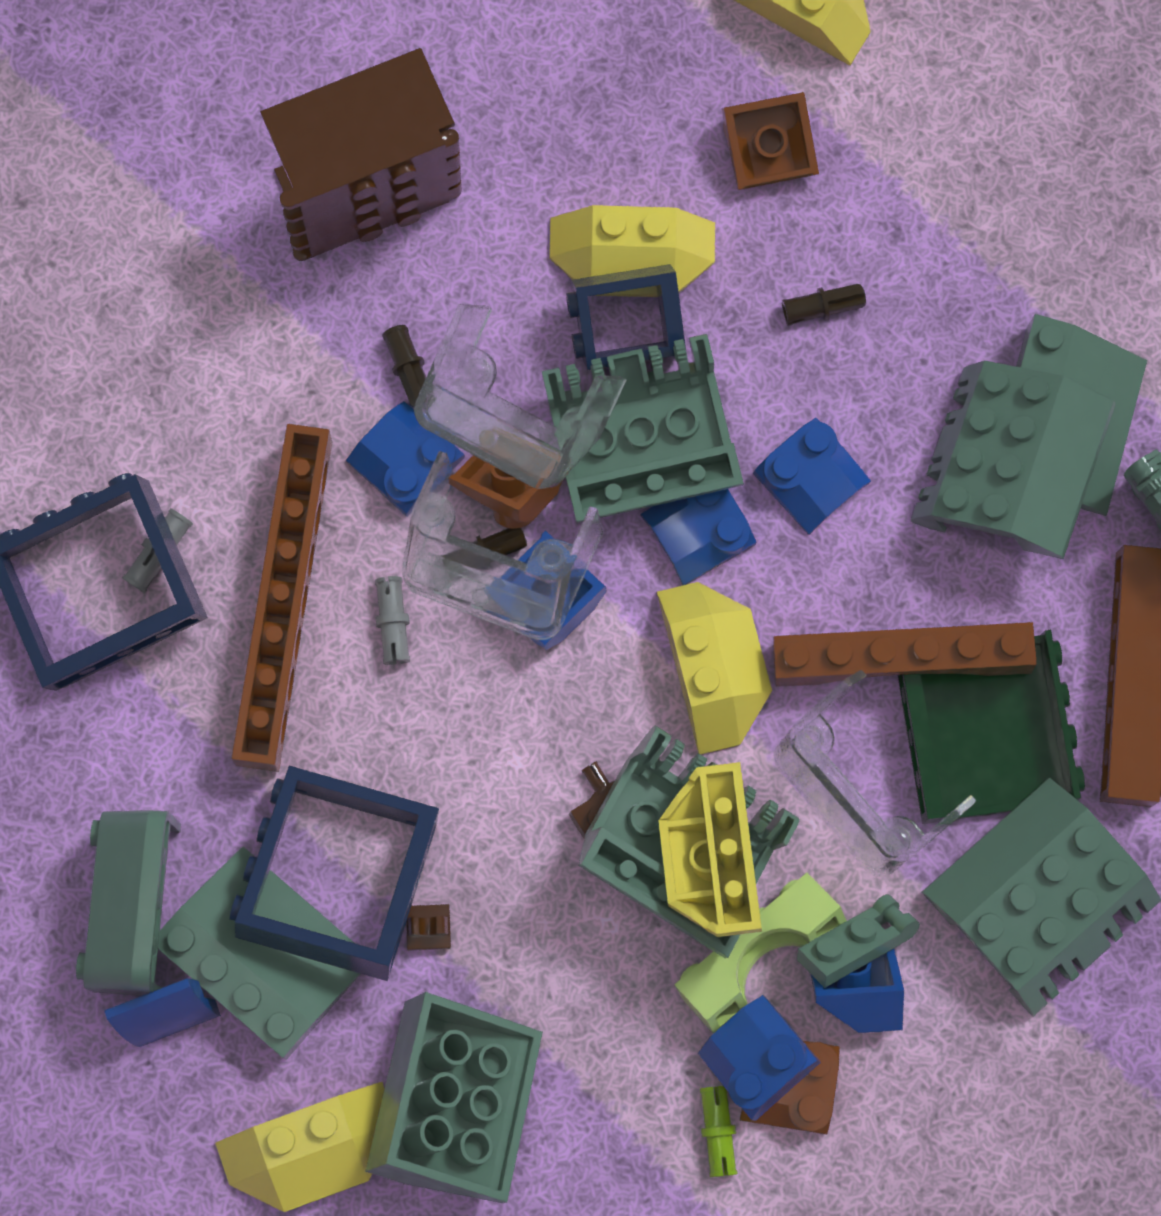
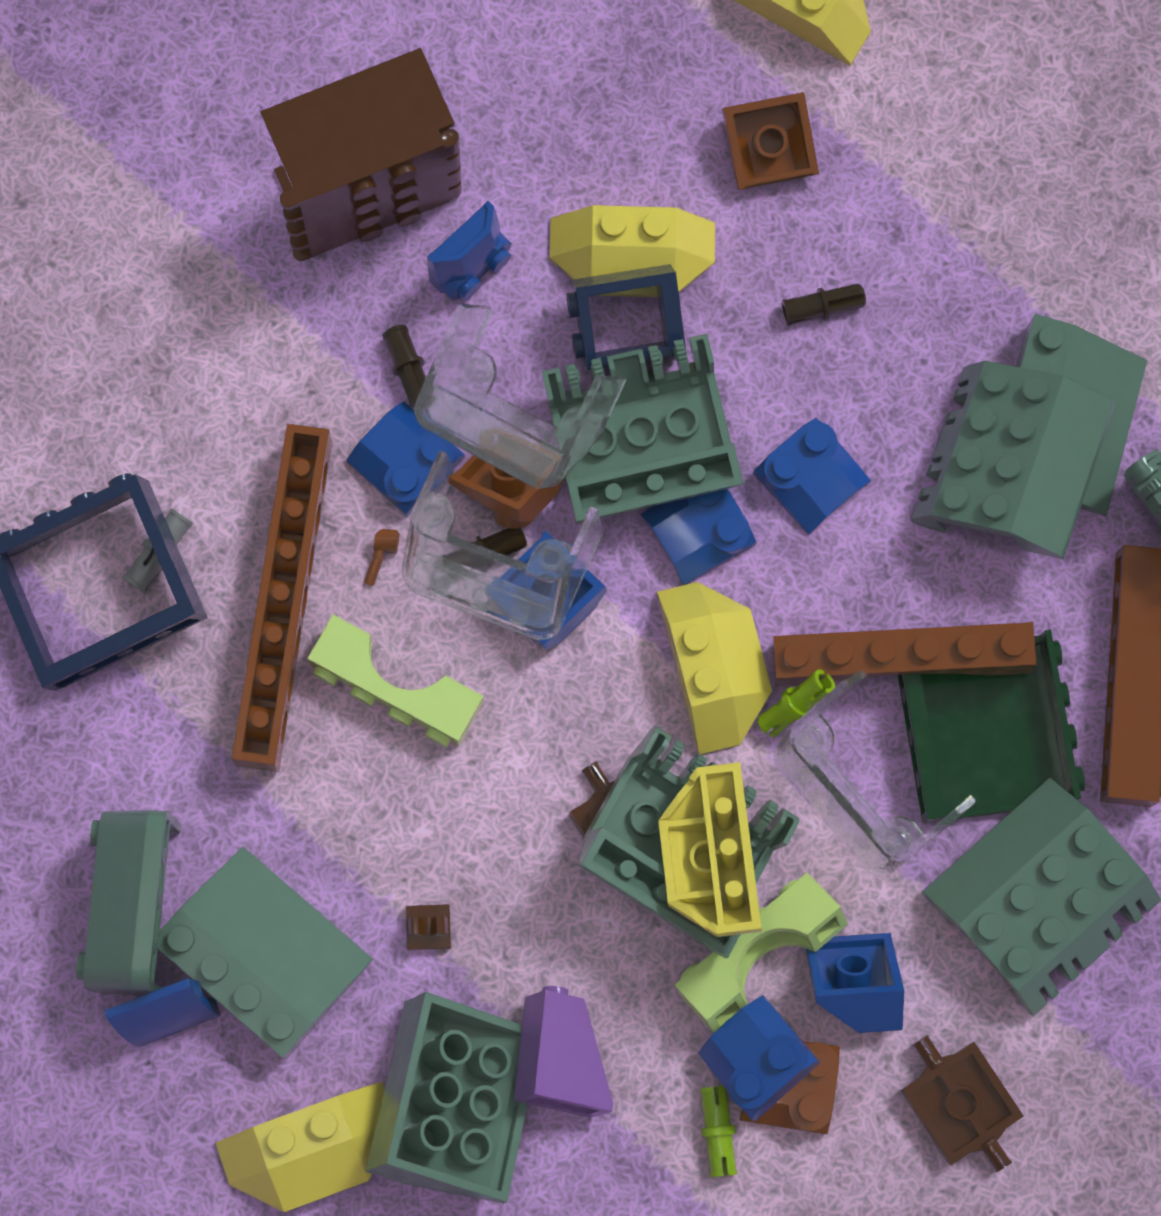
dark blue window [229,765,439,981] -> none
light grey pin [375,576,410,665] -> none
sand green plate [797,894,920,988] -> none
none -> yellowish green arch [307,614,484,748]
none -> dark orange hand [363,529,400,586]
none -> blue slope [427,201,512,301]
none -> medium lavender slope [514,986,613,1118]
none -> lime pin [758,669,836,738]
none -> reddish brown plate [900,1035,1024,1172]

